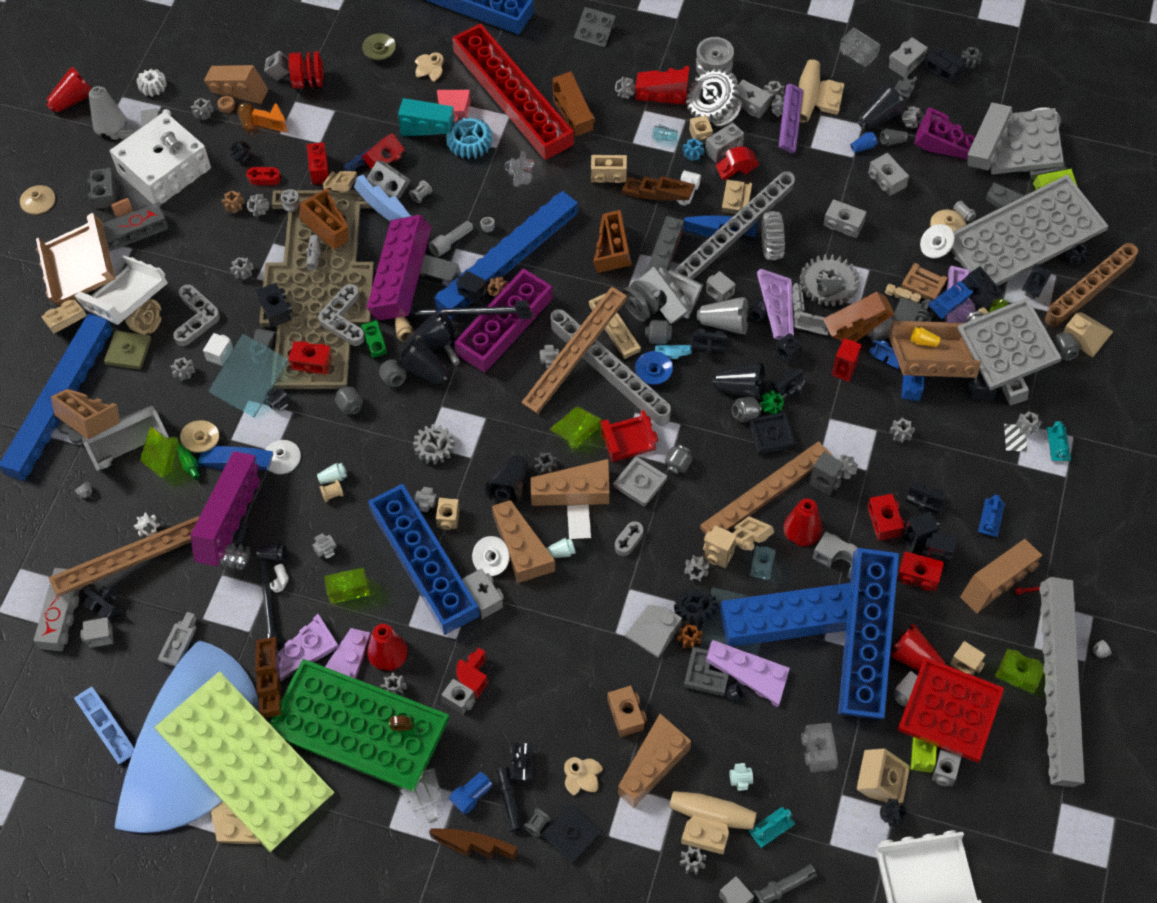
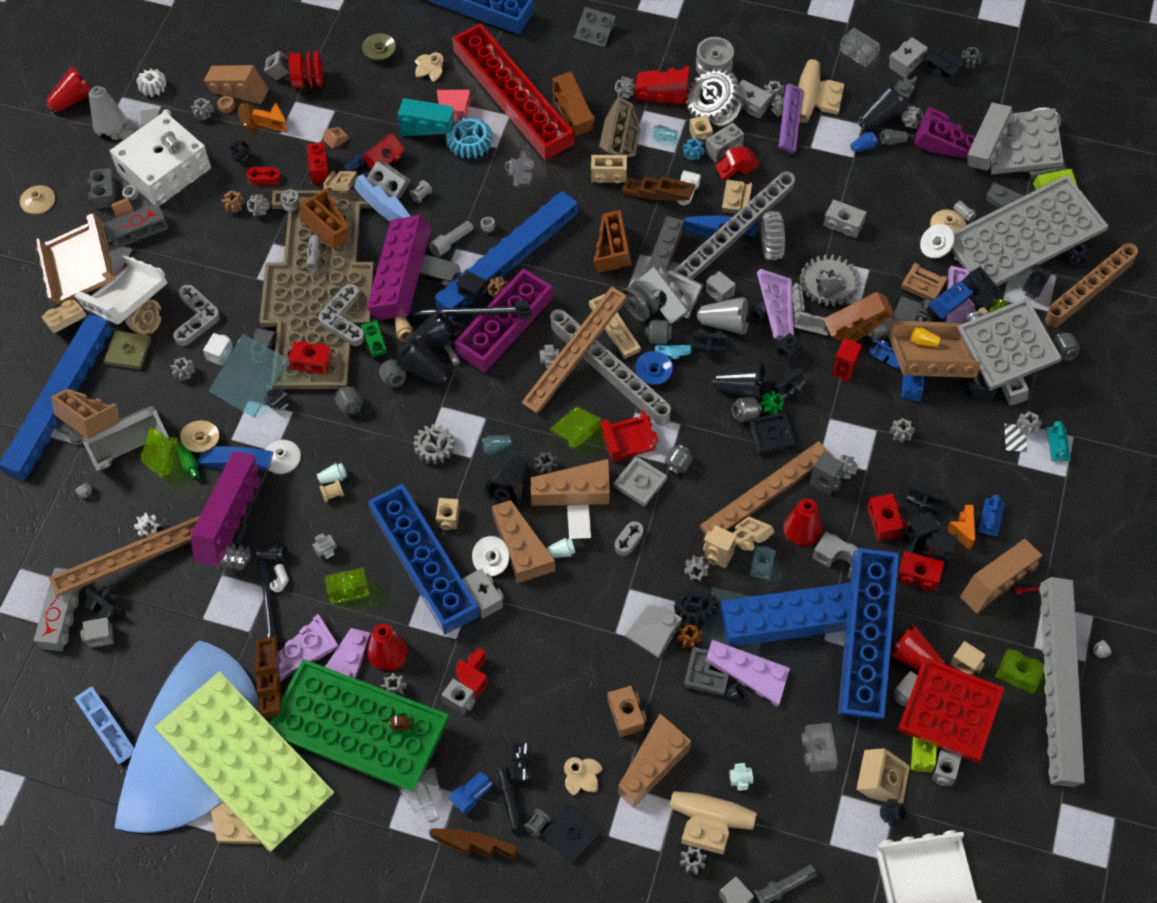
light grey hinge [158,612,197,667] -> none
light grey gear [230,257,254,280] -> none
black brick [256,283,293,328] -> none
light grey gear [414,487,437,512] -> none
teal hinge [748,807,795,848] -> none
light grey brick [868,153,909,196] -> none
tan axle [885,284,921,302] -> none
tan slope [1063,312,1113,357] -> none
none -> light grey hinge [122,185,138,201]
none -> nougat slope [323,127,349,149]
none -> clear light blue cone [482,435,511,454]
none -> dark tan wedge [600,97,640,158]
none -> orange slope [947,505,975,549]

